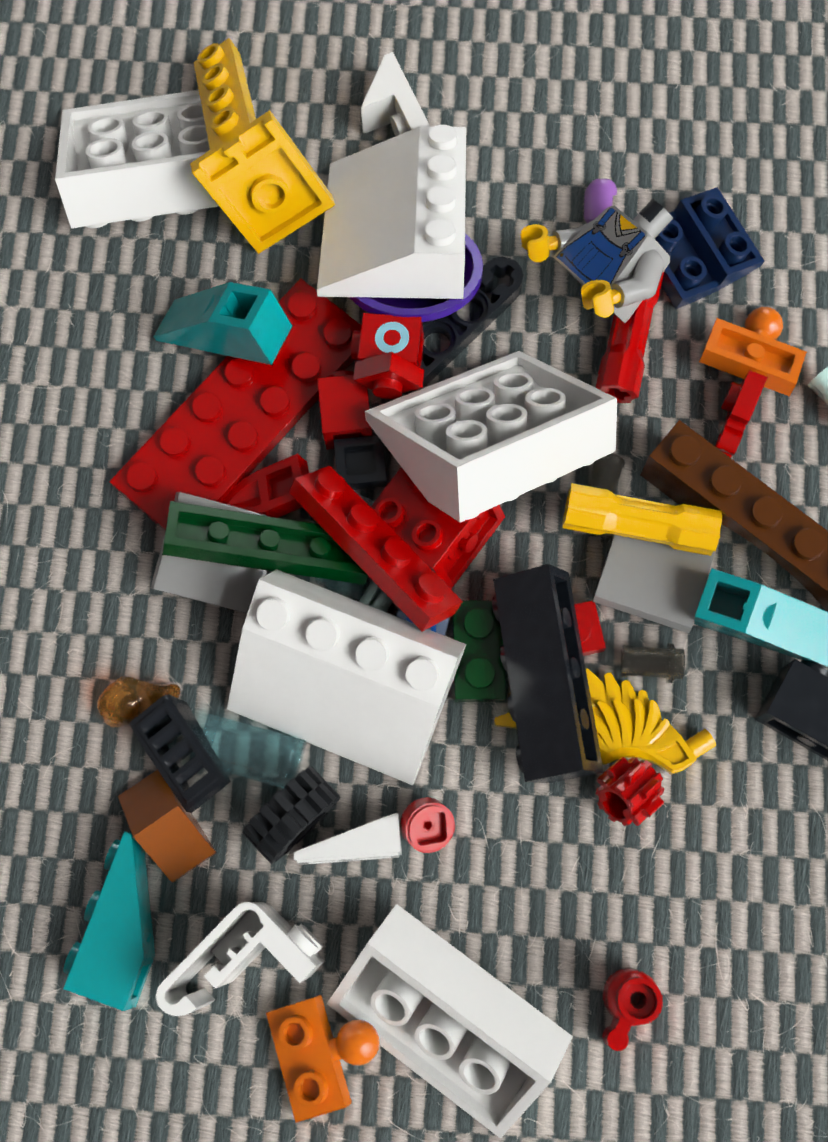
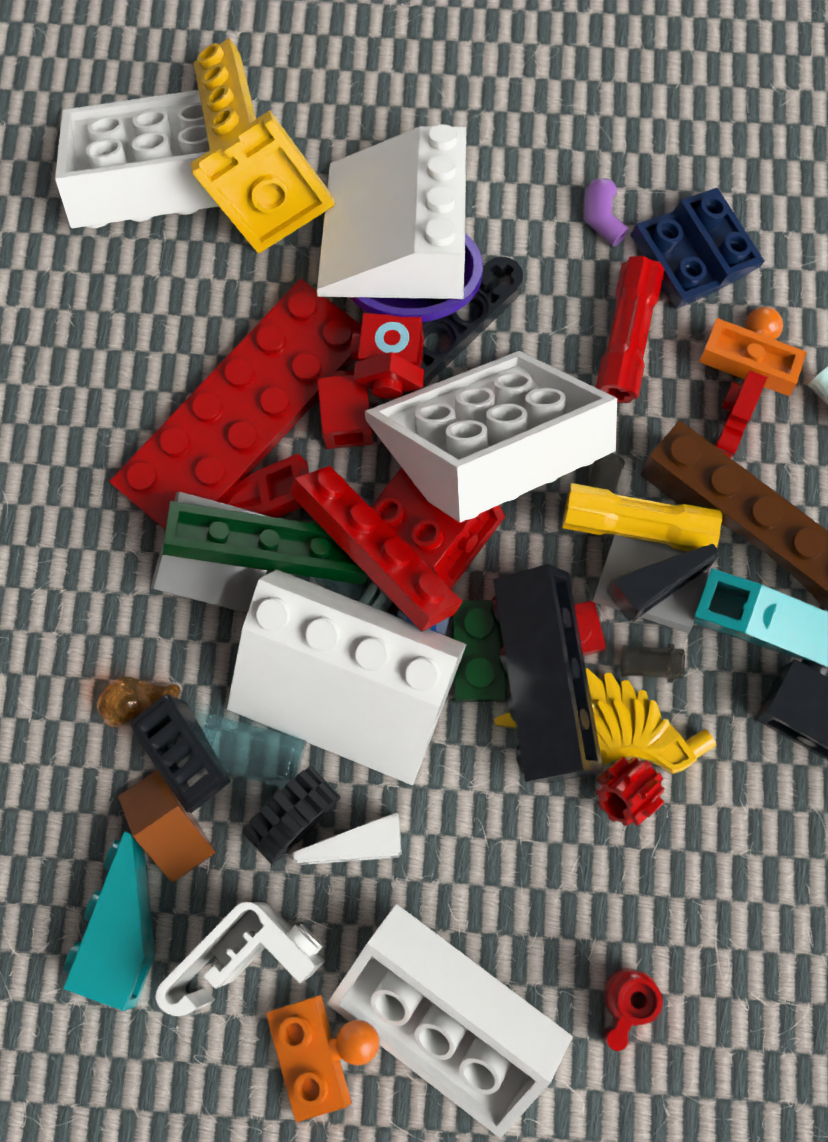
teal slope [153,282,292,365] -> none
black plate [334,435,387,490] -> none
white slope [361,52,430,136] -> none
tile [400,797,455,853] -> none
torso [521,199,673,323] -> none
none -> black slope [607,544,719,622]

